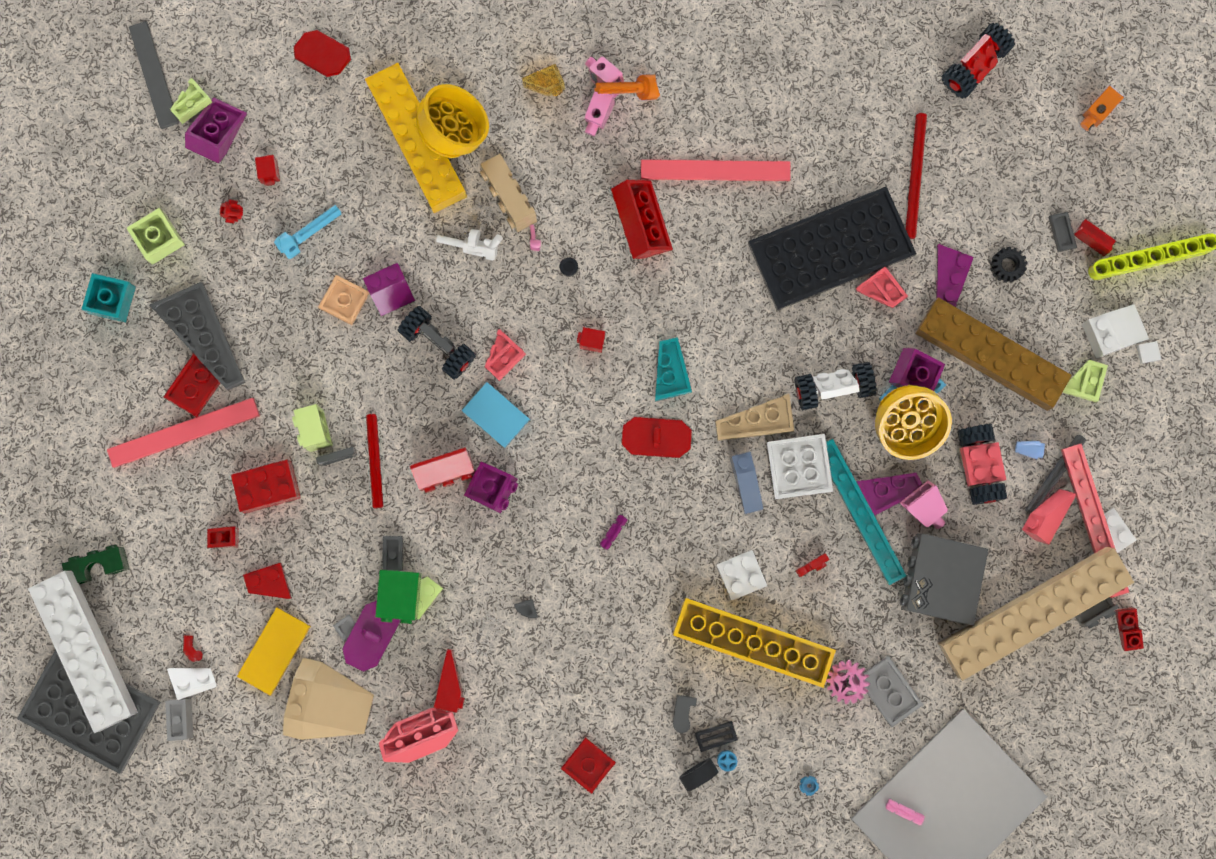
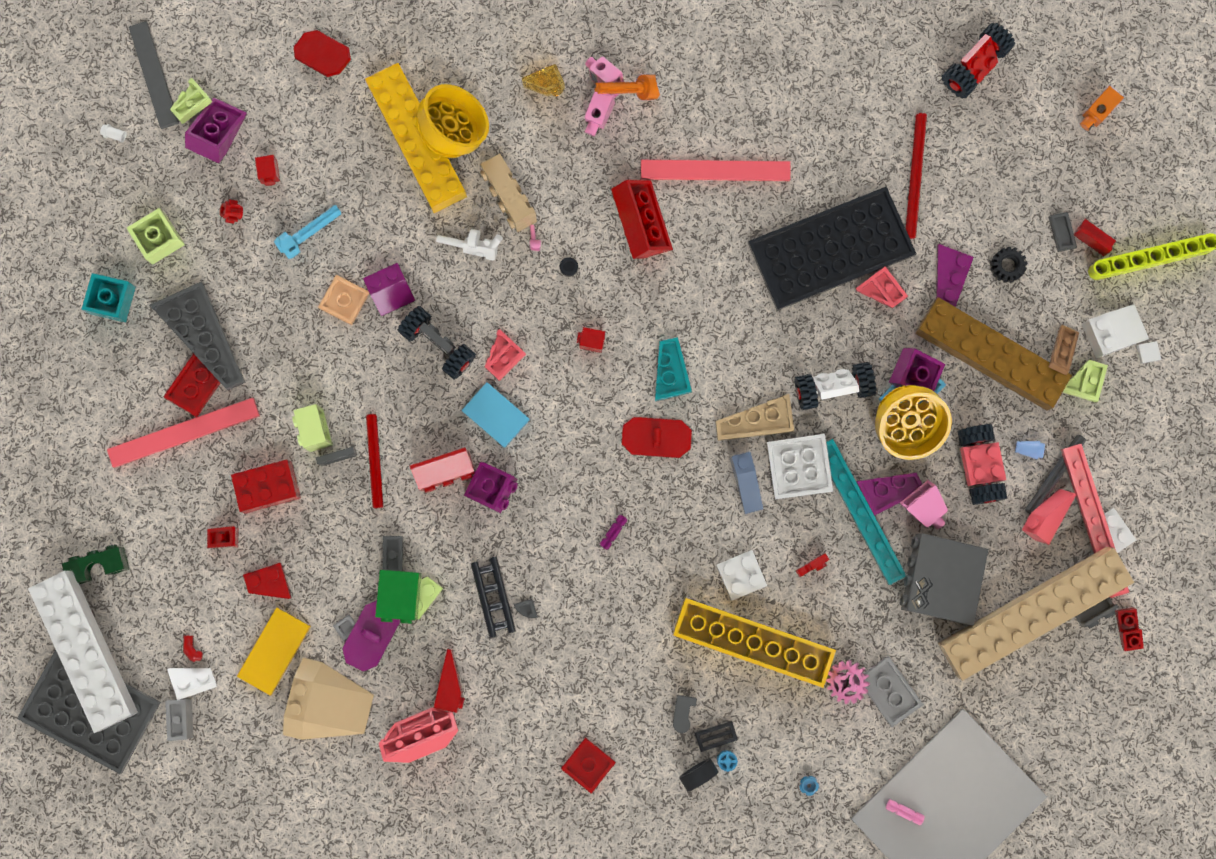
none -> white pin [100,124,127,142]
none -> black bar [471,557,516,639]
none -> medium nougat tile [1049,325,1079,375]

